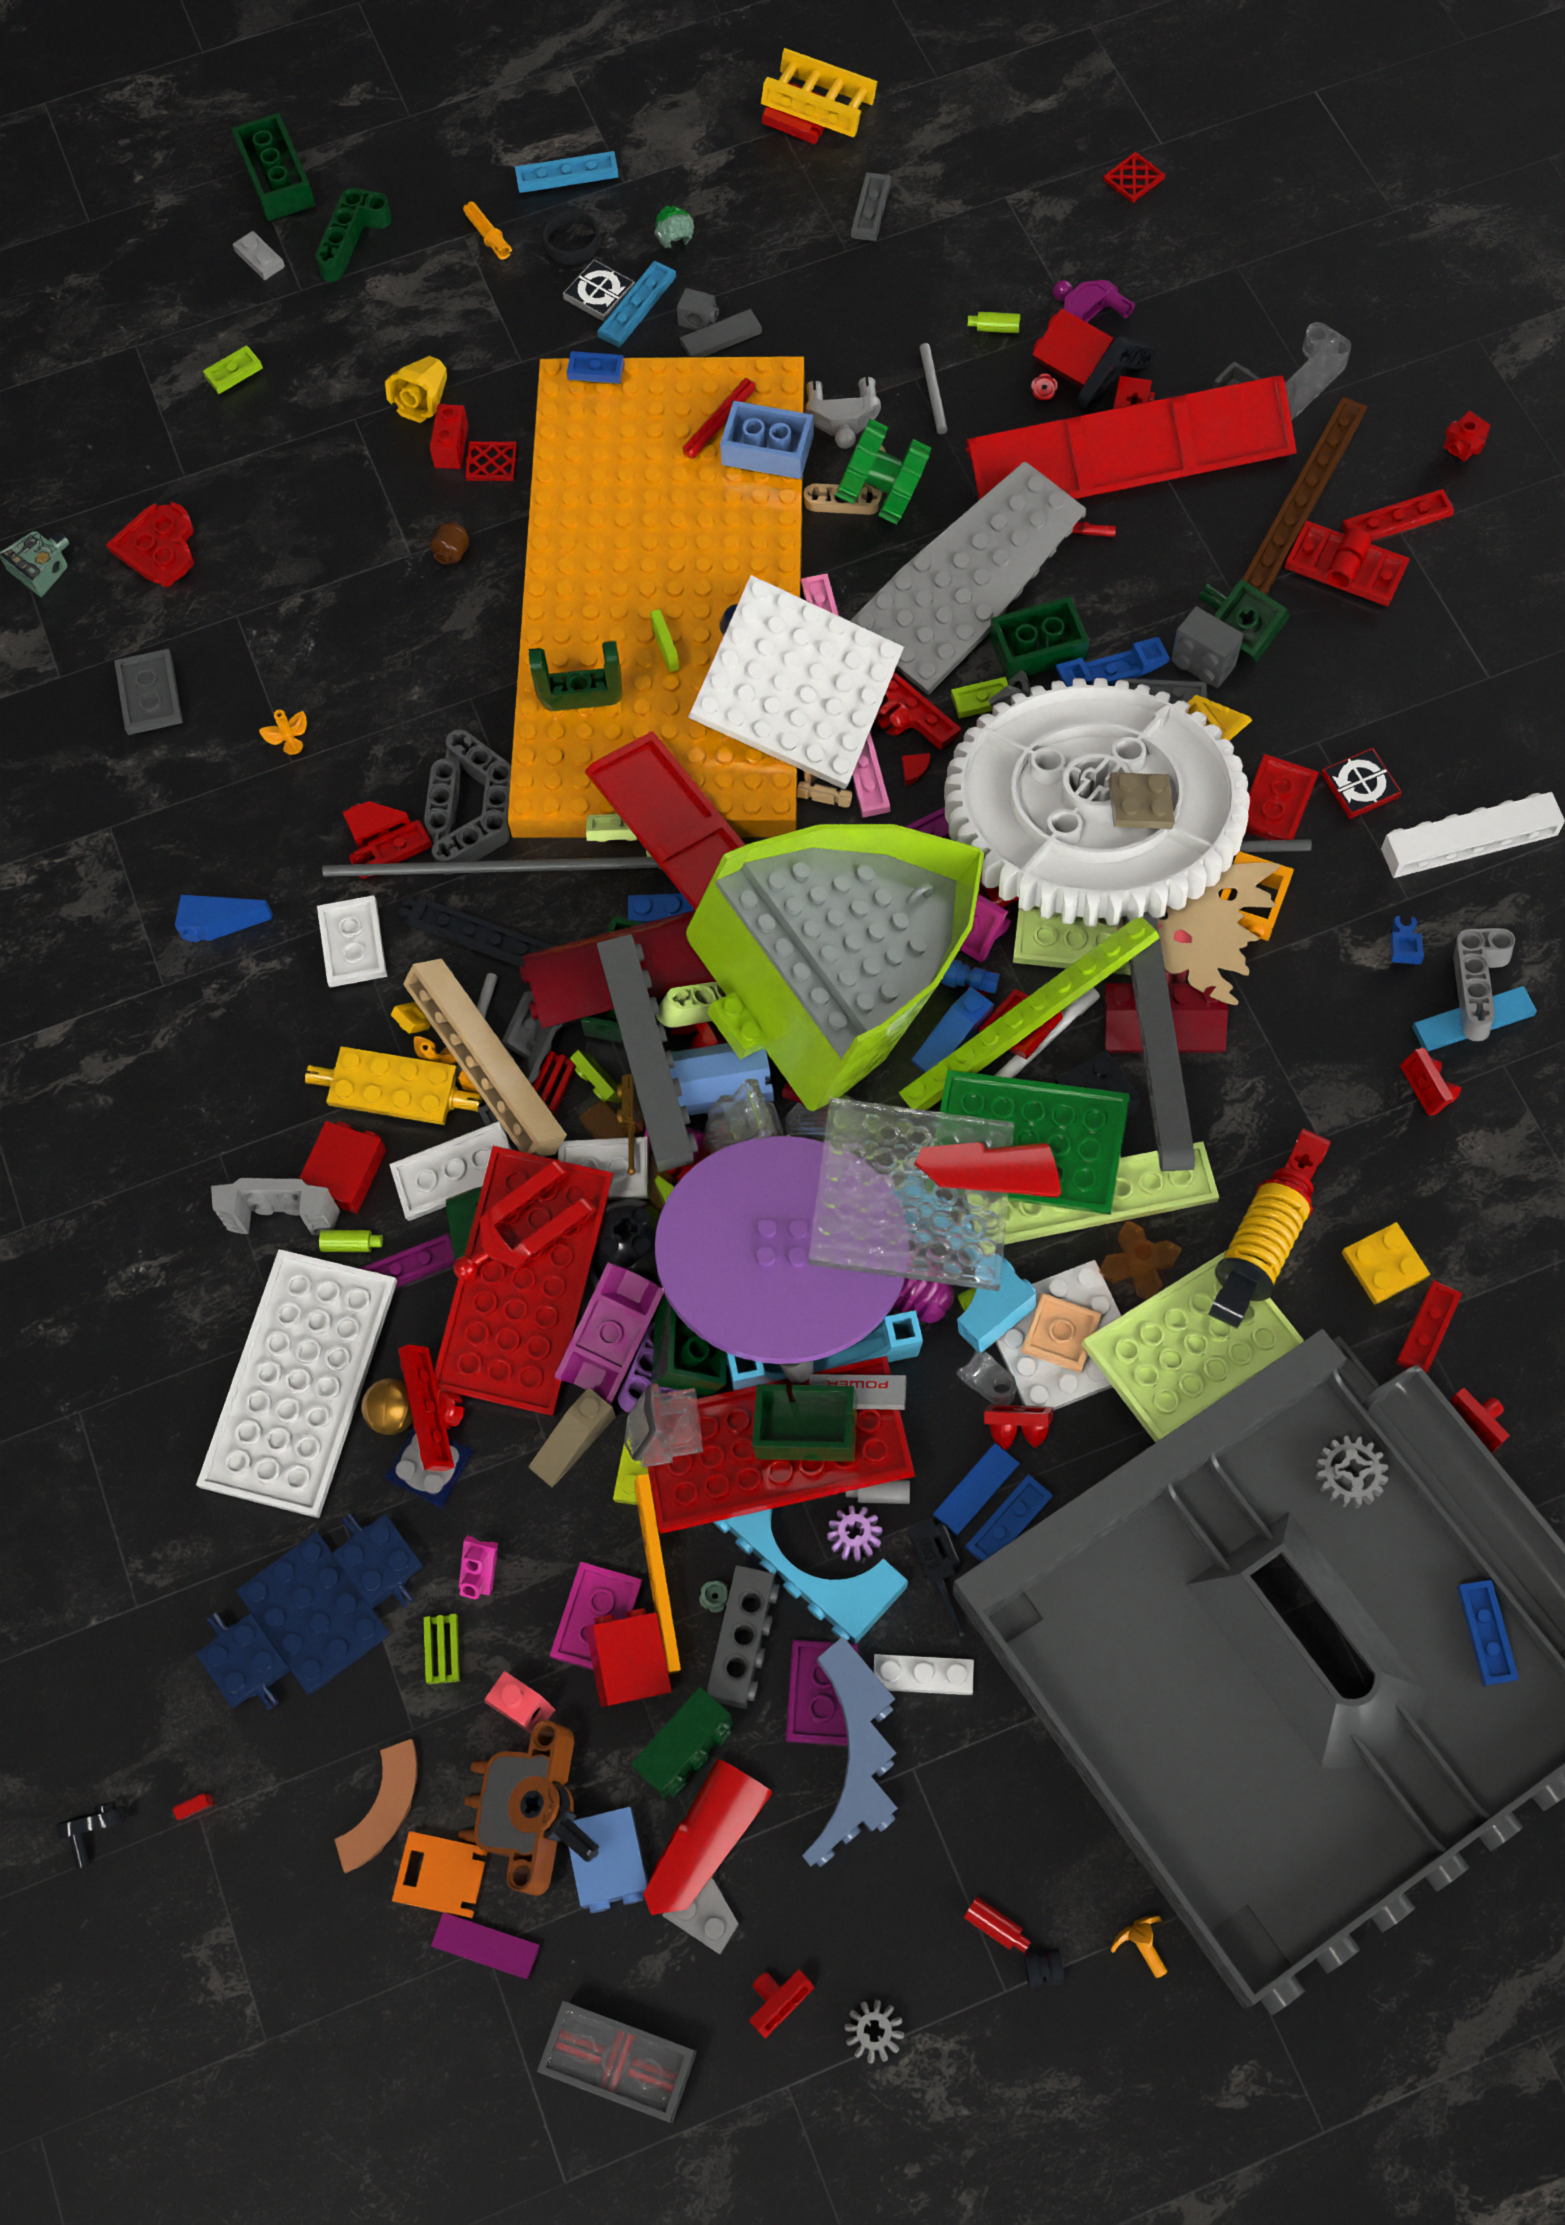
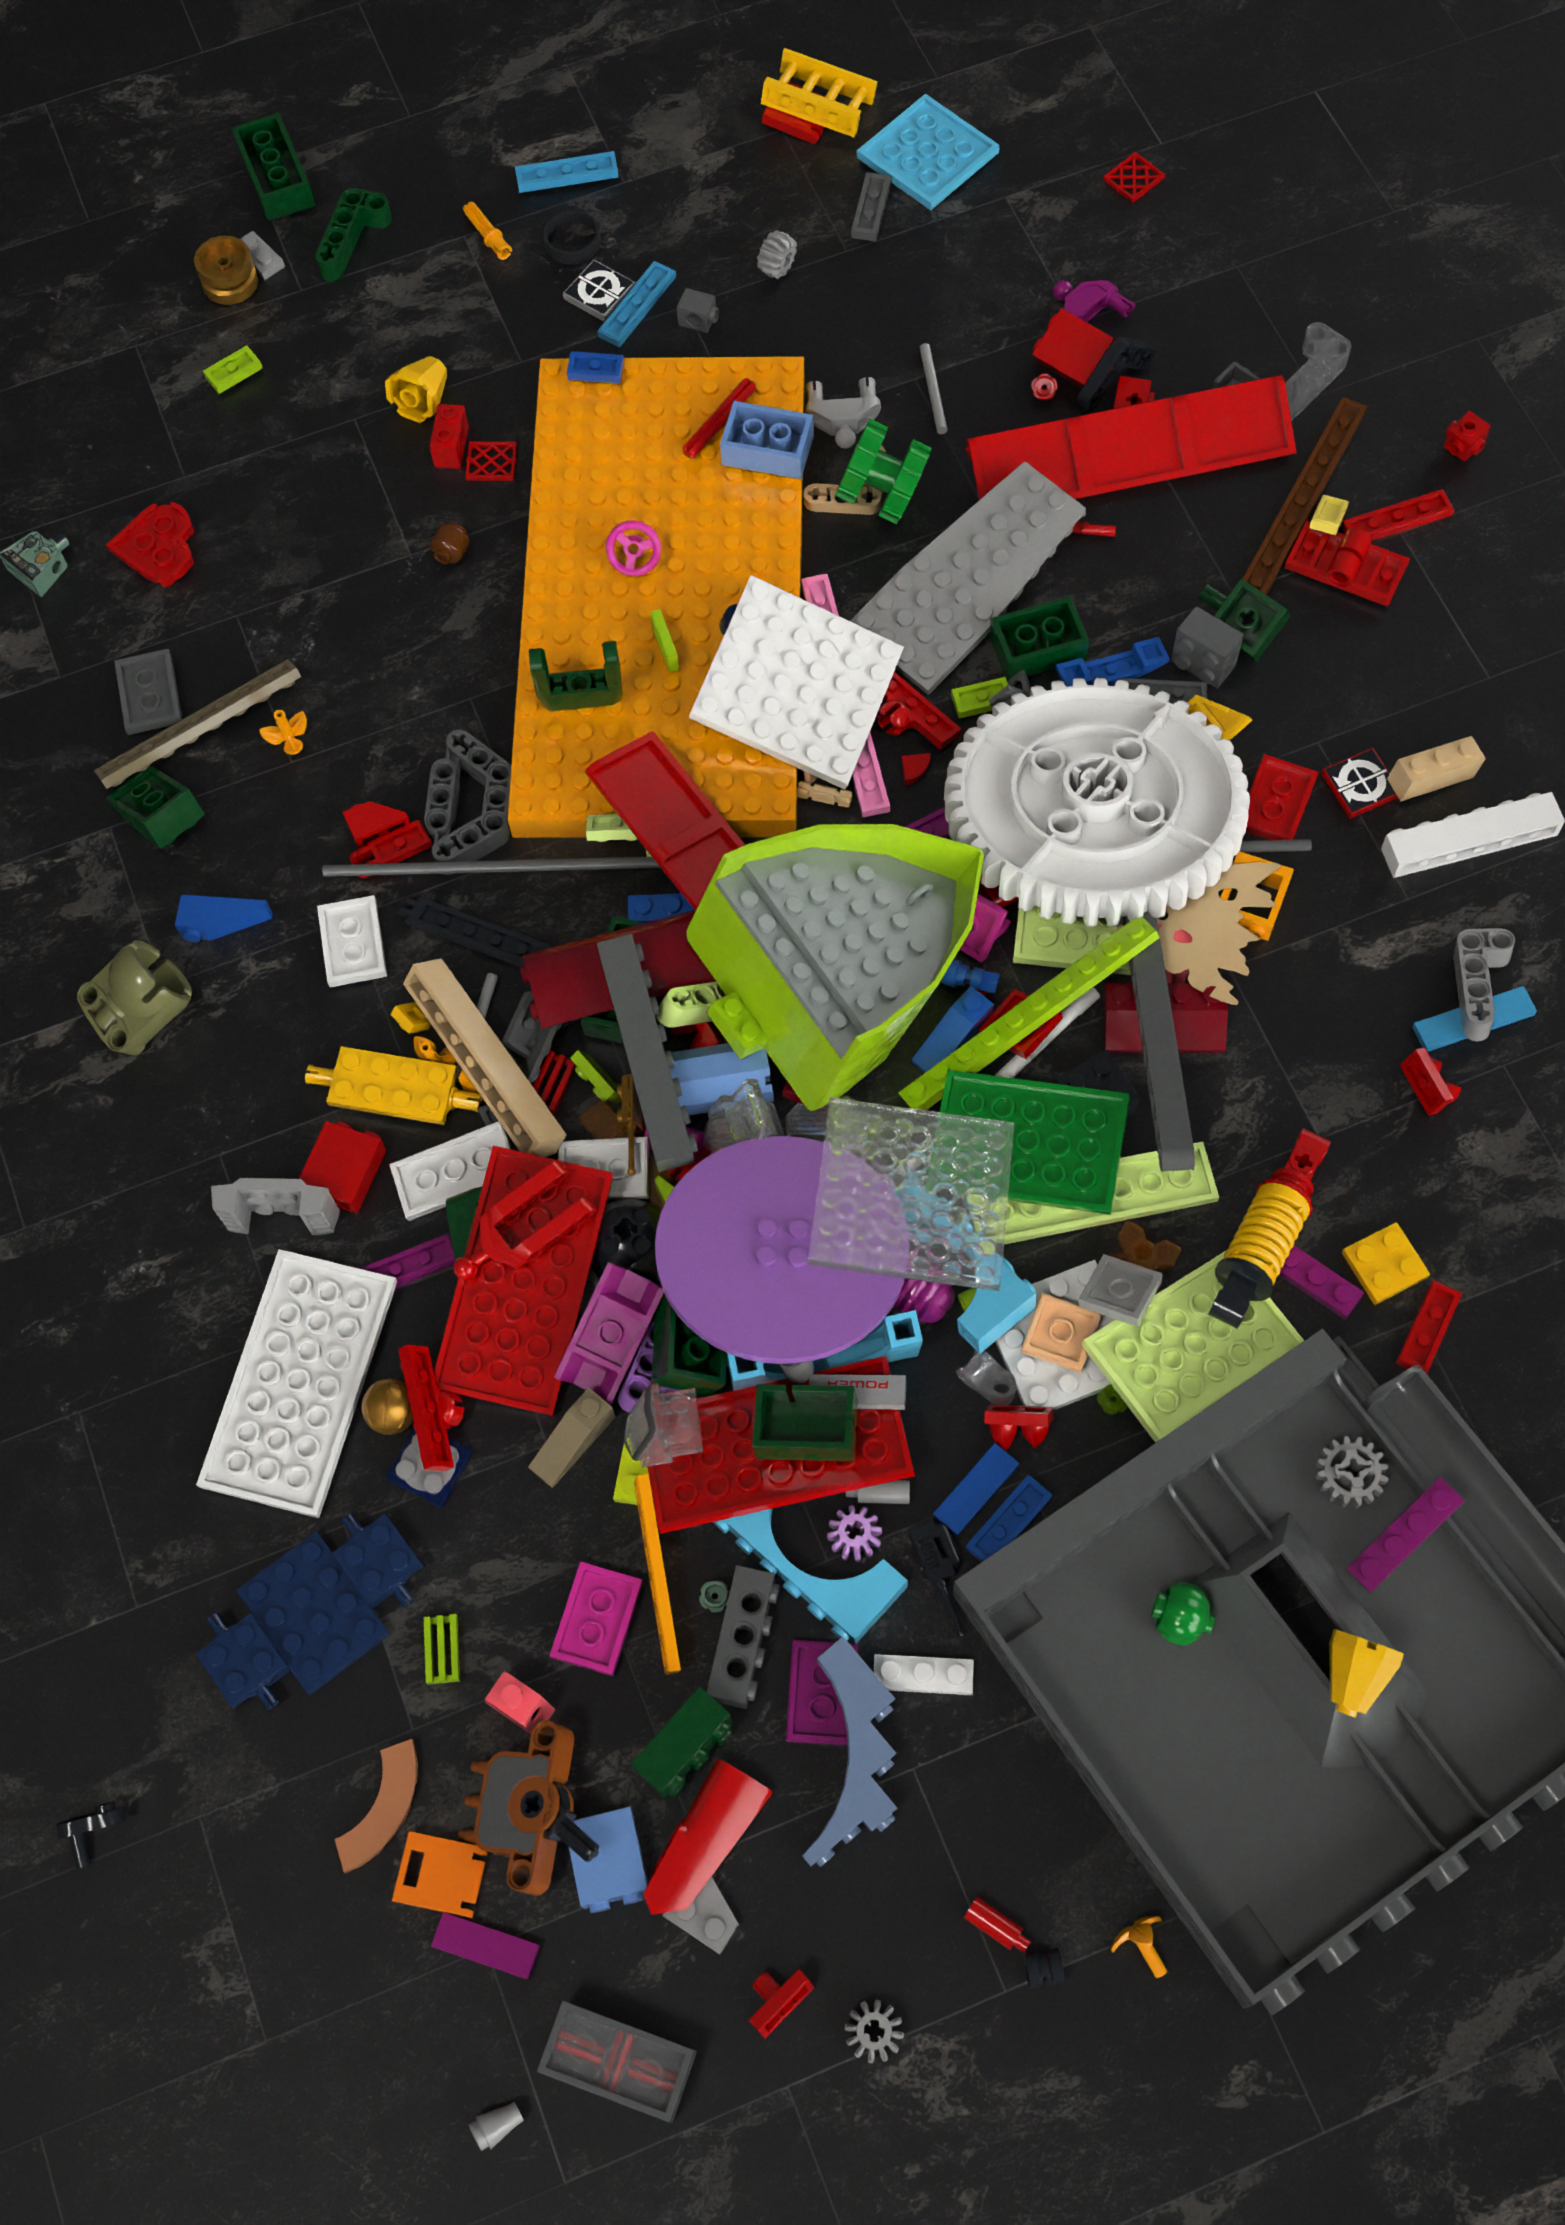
red tile [172,1793,215,1820] -> none
lime cylinder [319,1230,383,1252] -> none
dark pink hips [459,1535,498,1599] -> none
red brick [586,1608,672,1707] -> none
sand green piece [654,206,694,248] -> none
dark grey tile [680,309,762,357] -> none
red panel [914,1142,1061,1198] -> none
lime cylinder [967,311,1020,334] -> none
dark tan plate [1108,772,1175,829] -> none
blue plate [1389,916,1424,964] -> none
red tile [1449,1388,1510,1454] -> none
blue plate [1457,1580,1519,1687] -> none
none -> olive piece [77,940,192,1056]
none -> dark tan plate [94,659,301,789]
none -> dark green slope [106,765,205,849]
none -> pearl gold wheel [194,235,259,305]
none -> light grey cone [468,2102,524,2151]
none -> dark pink piece [606,520,661,576]
none -> light grey gear [757,230,797,279]
none -> medium azure plate [857,94,1000,211]
none -> light grey plate [1079,1254,1162,1327]
none -> clear neon green plate [1097,1384,1127,1414]
none -> green plant [1151,1582,1216,1646]
none -> magenta plate [1279,1245,1365,1320]
none -> light yellow tile [1309,495,1349,535]
none -> yellow cone [1329,1629,1404,1718]
none -> magenta plate [1346,1477,1465,1594]
none -> tan brick [1387,736,1486,801]

